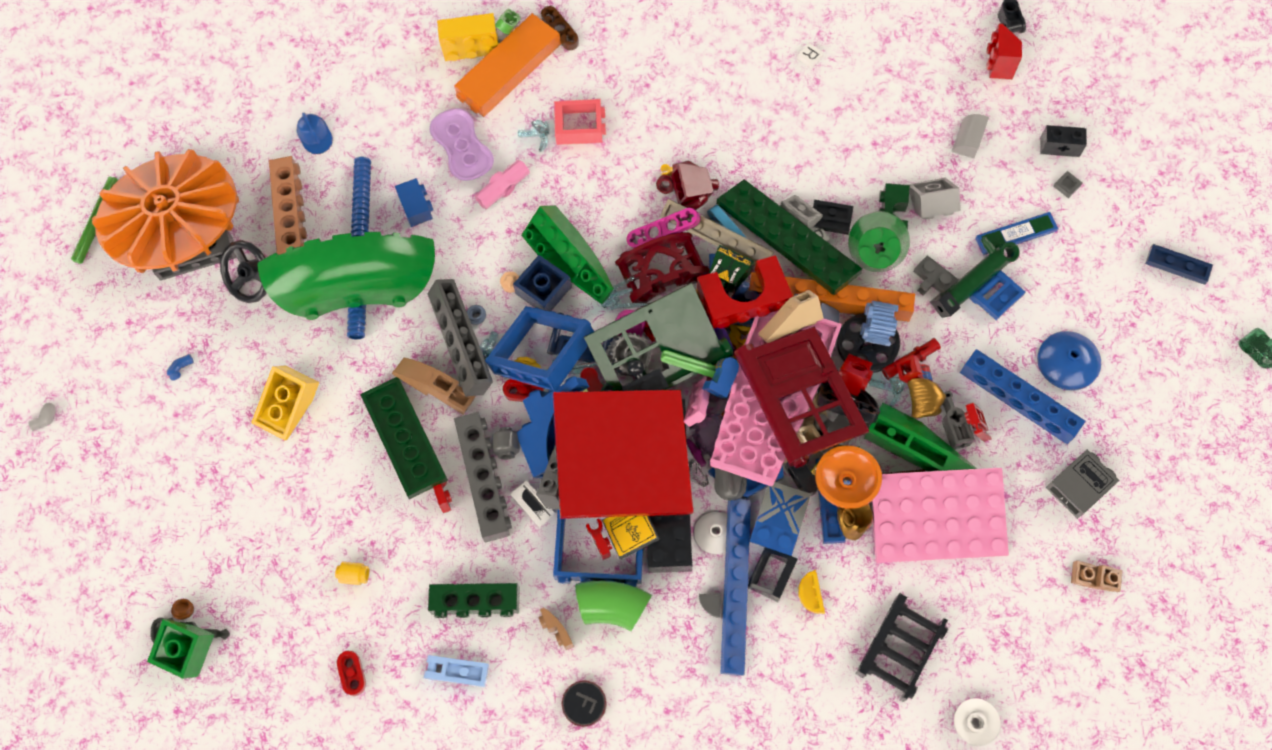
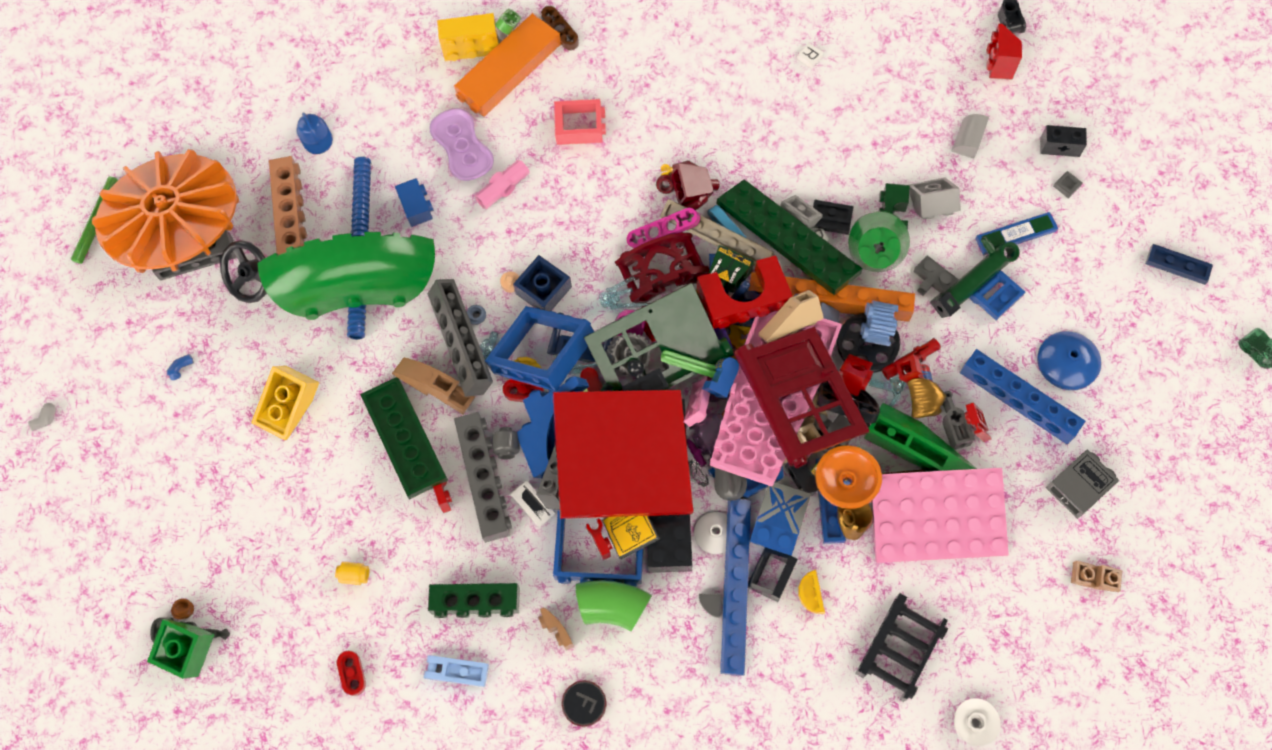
clear light blue plant [518,120,550,152] -> none
green wedge [521,205,614,304] -> none

